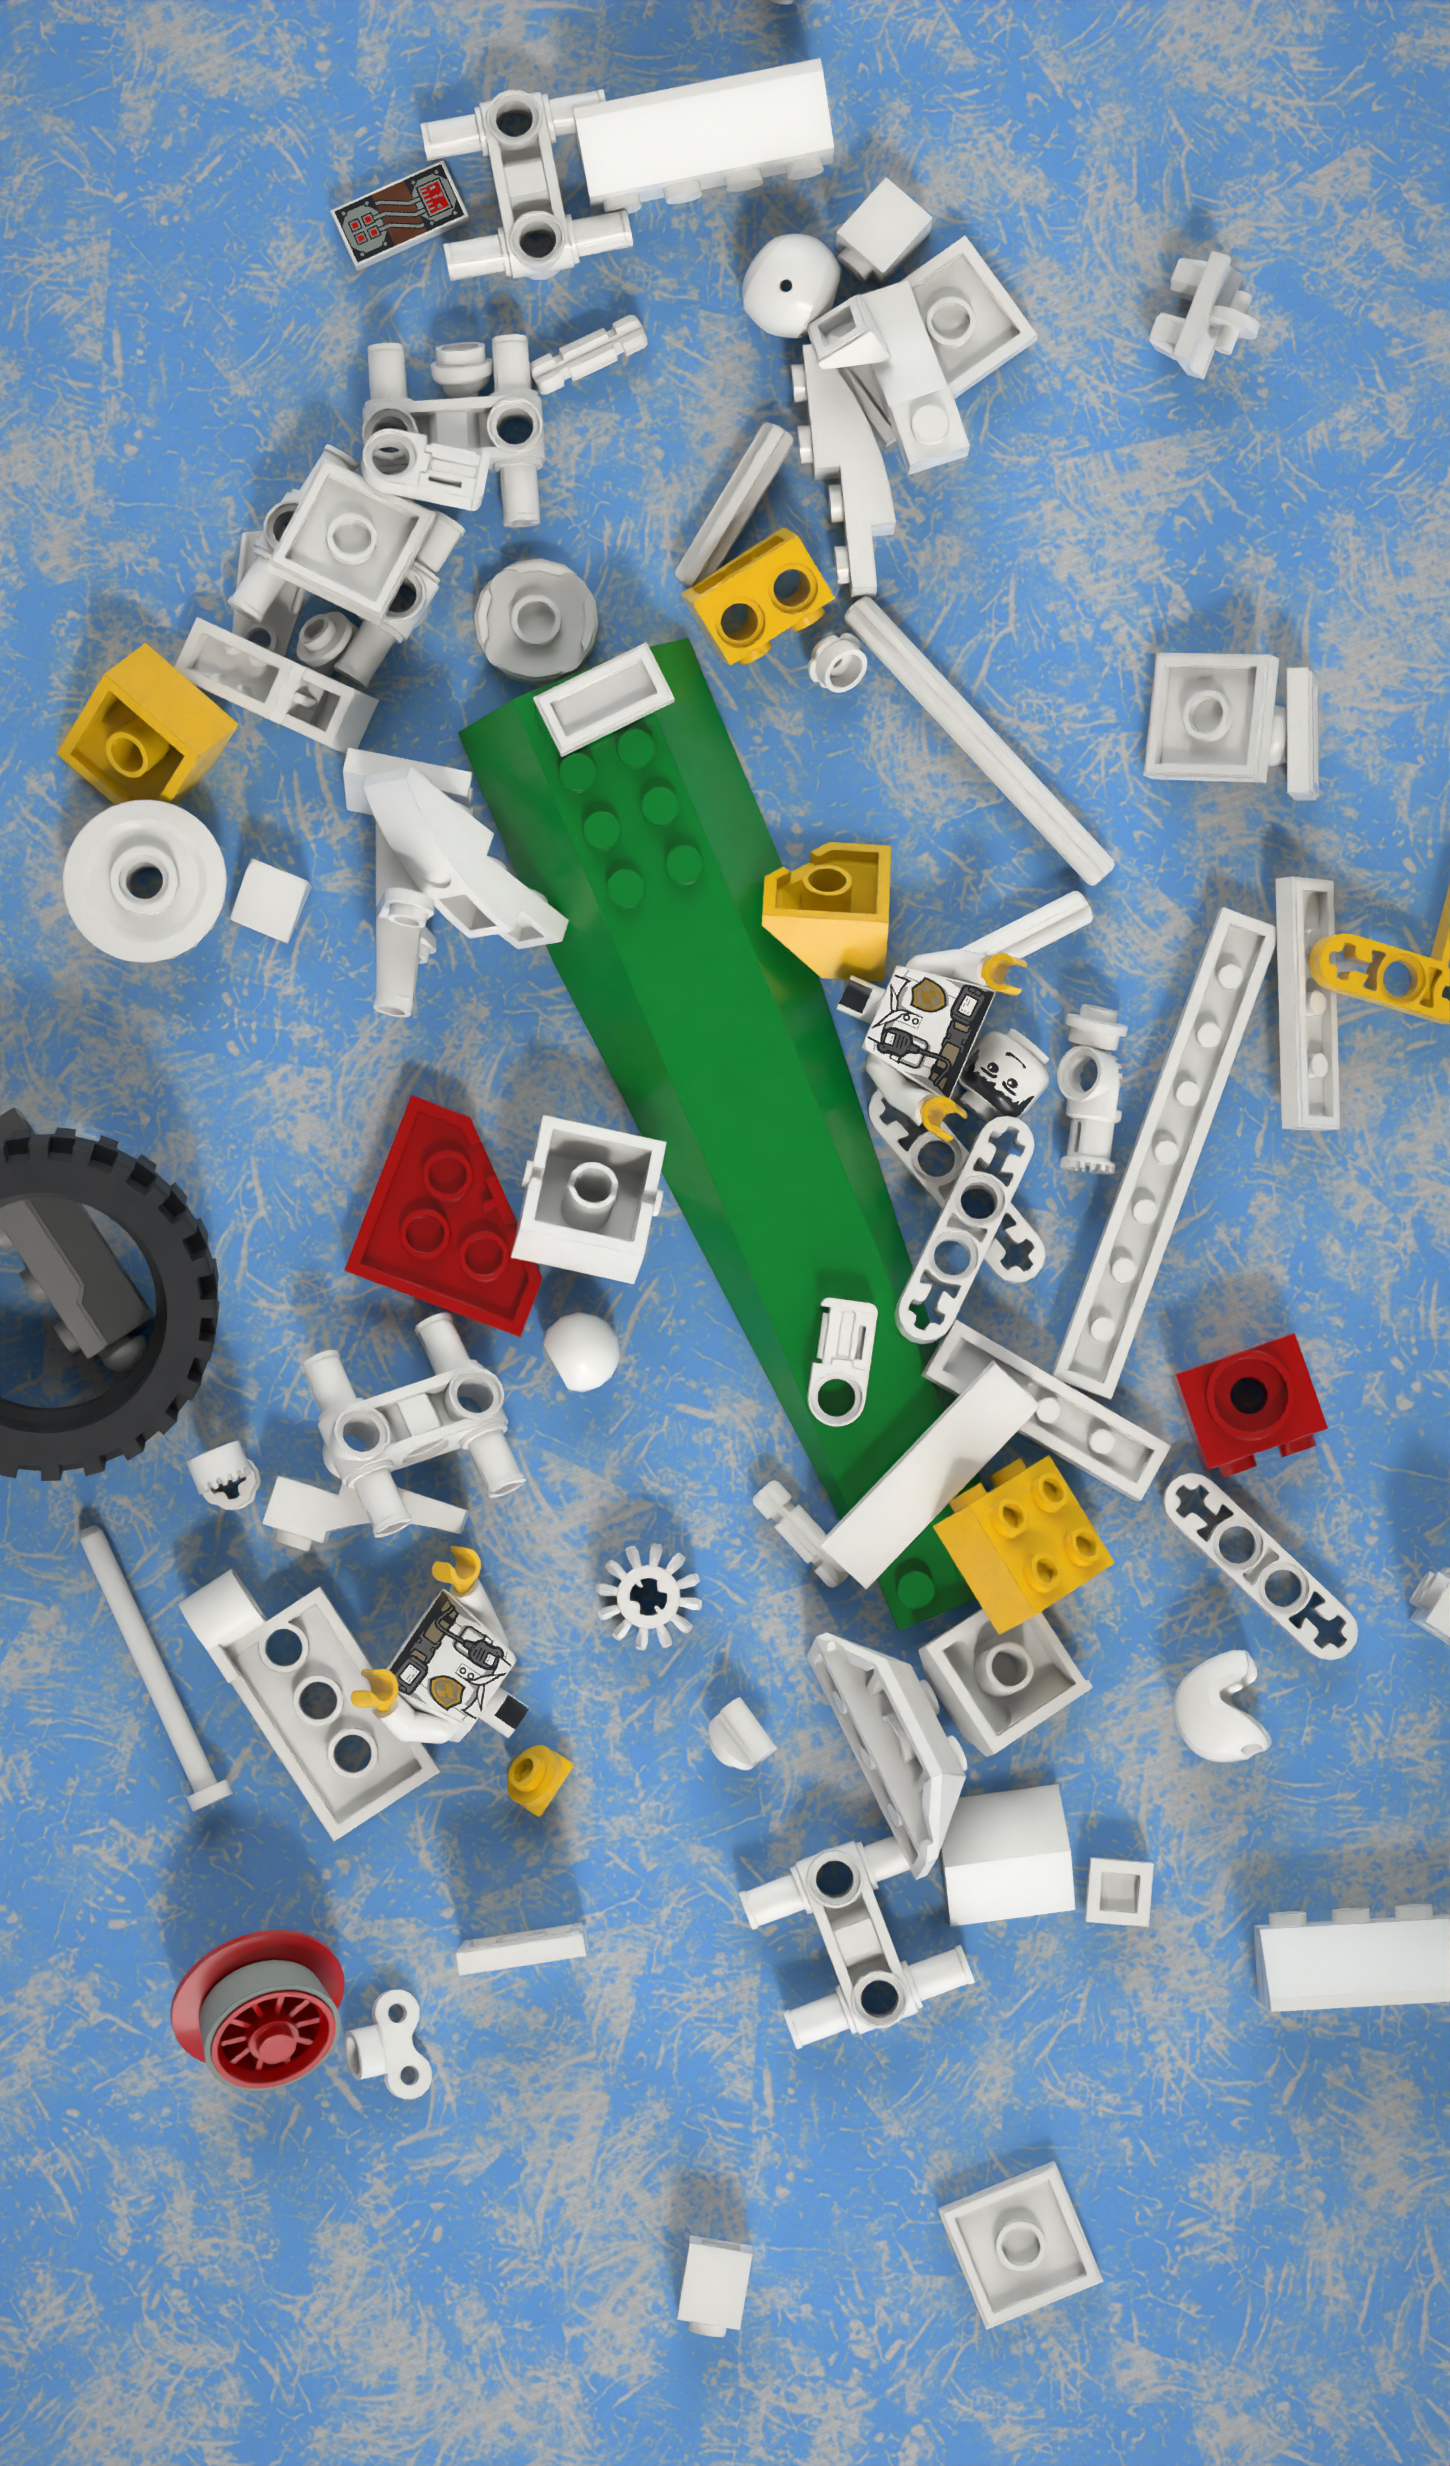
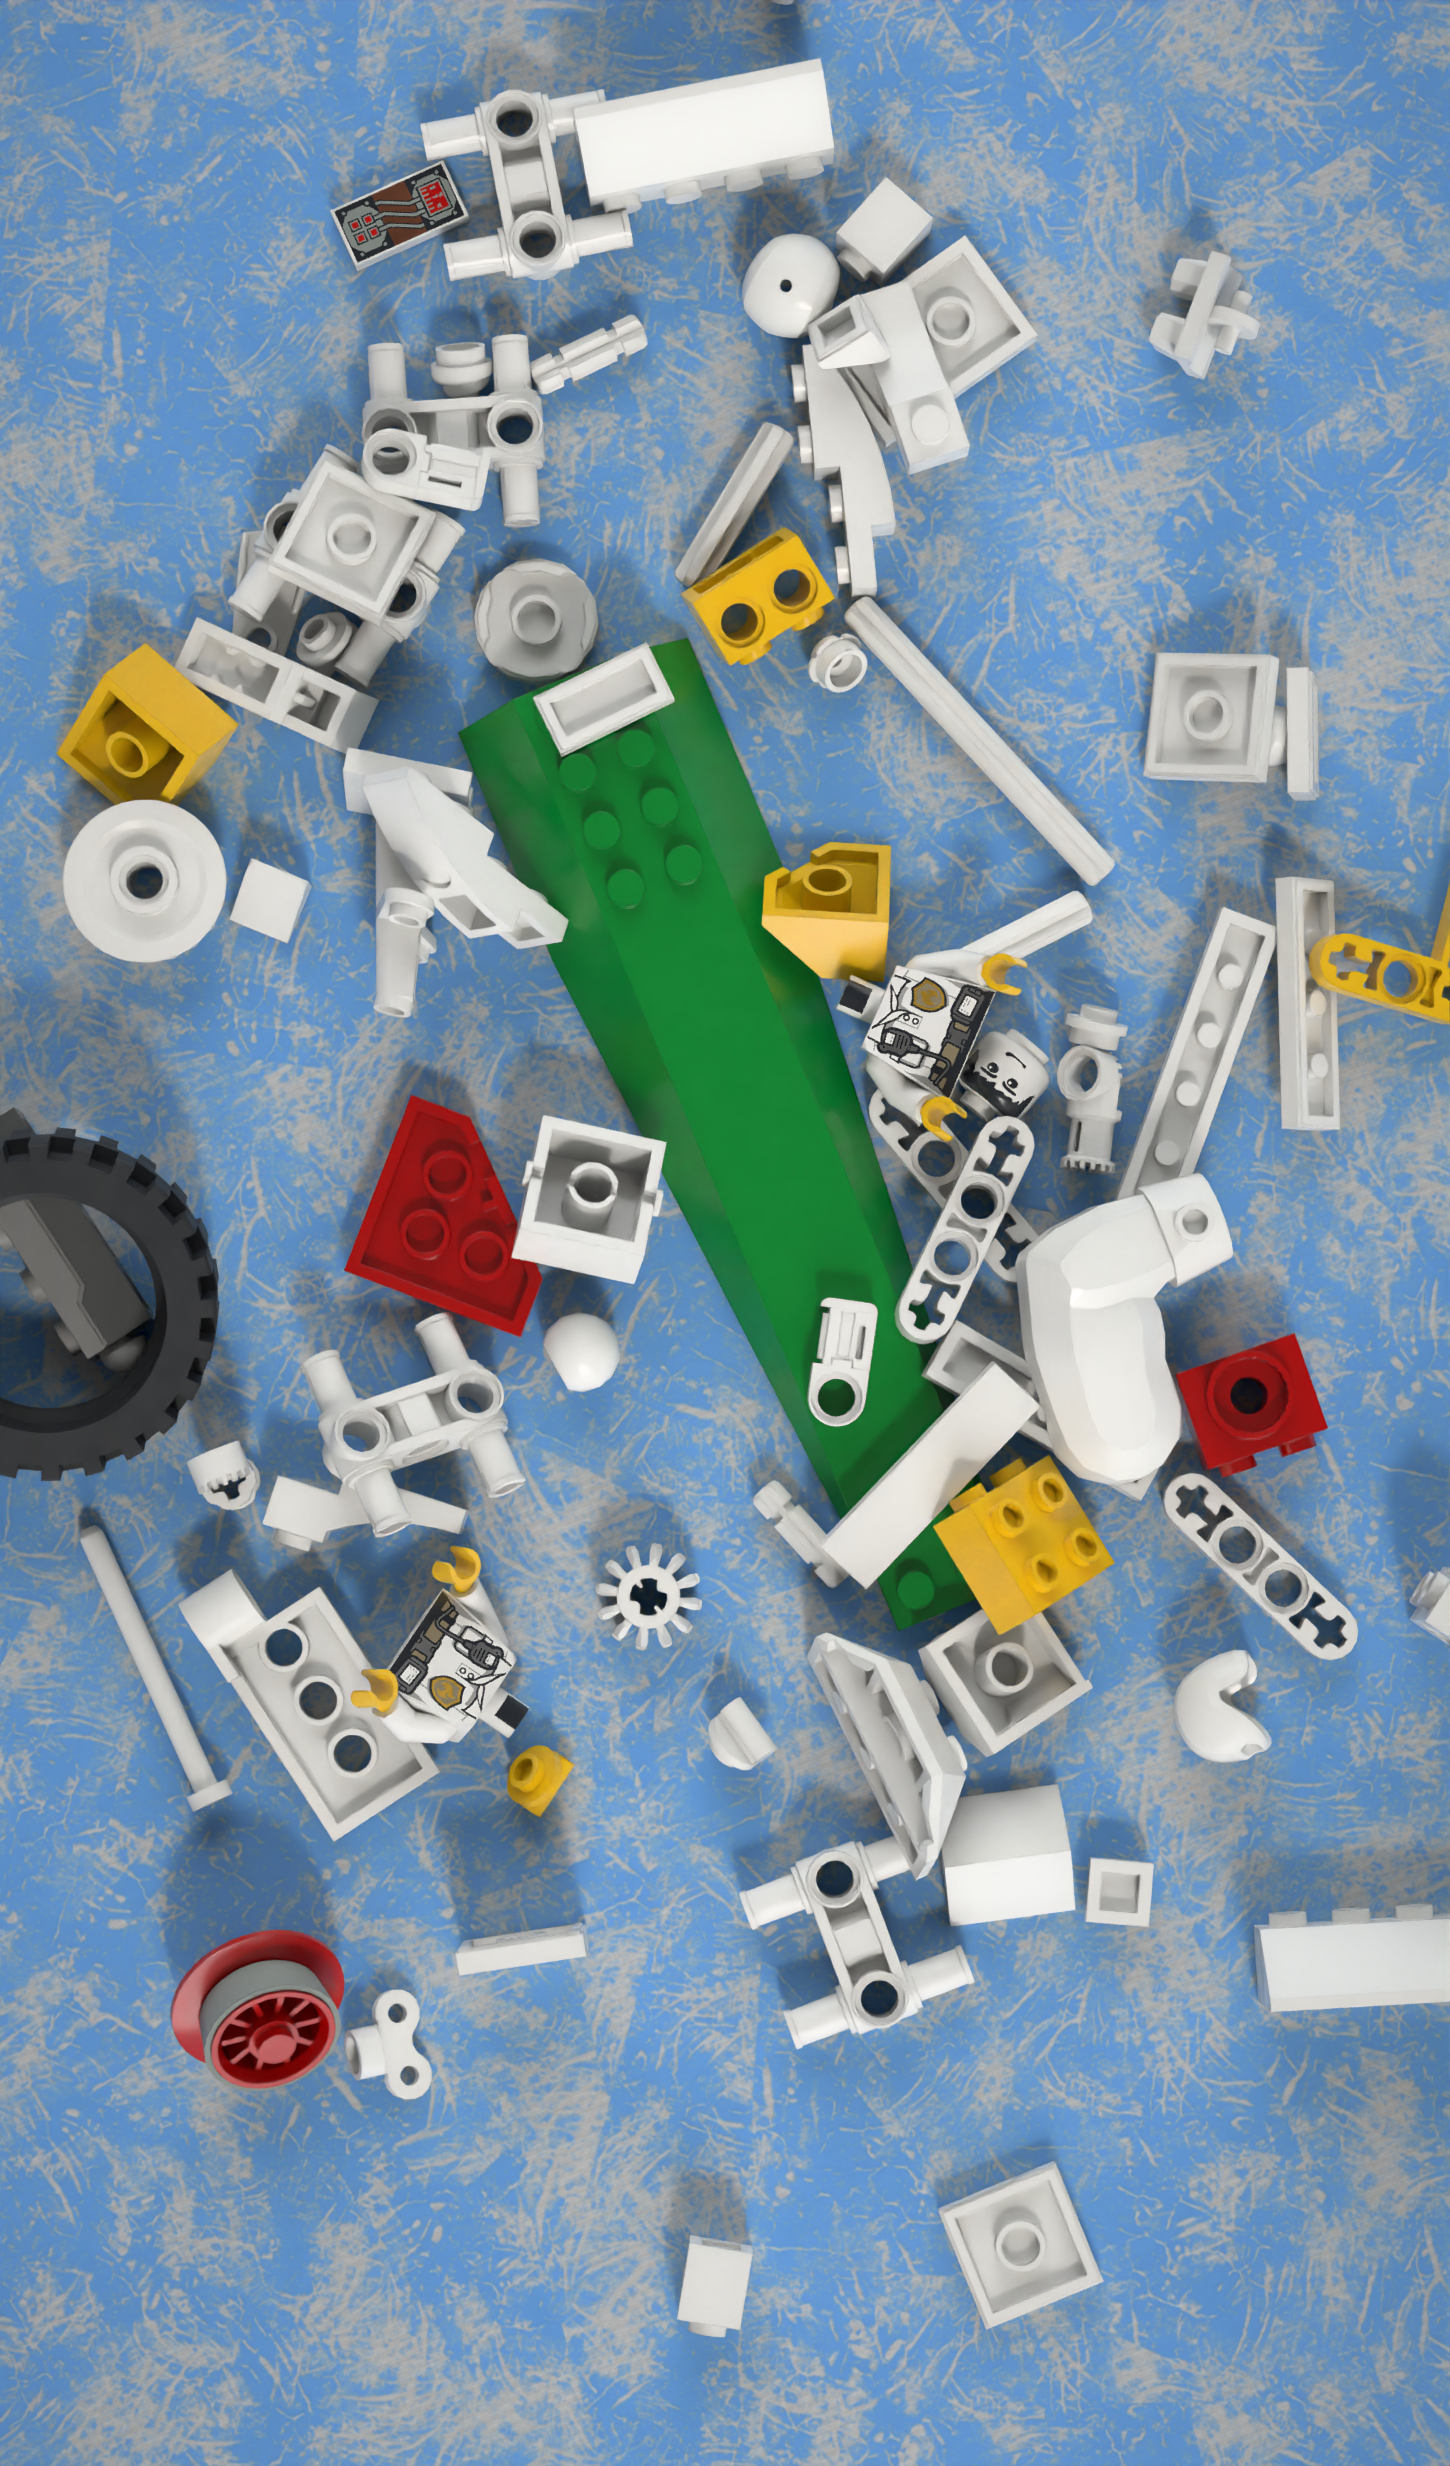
none -> white piece [1015,1173,1233,1485]

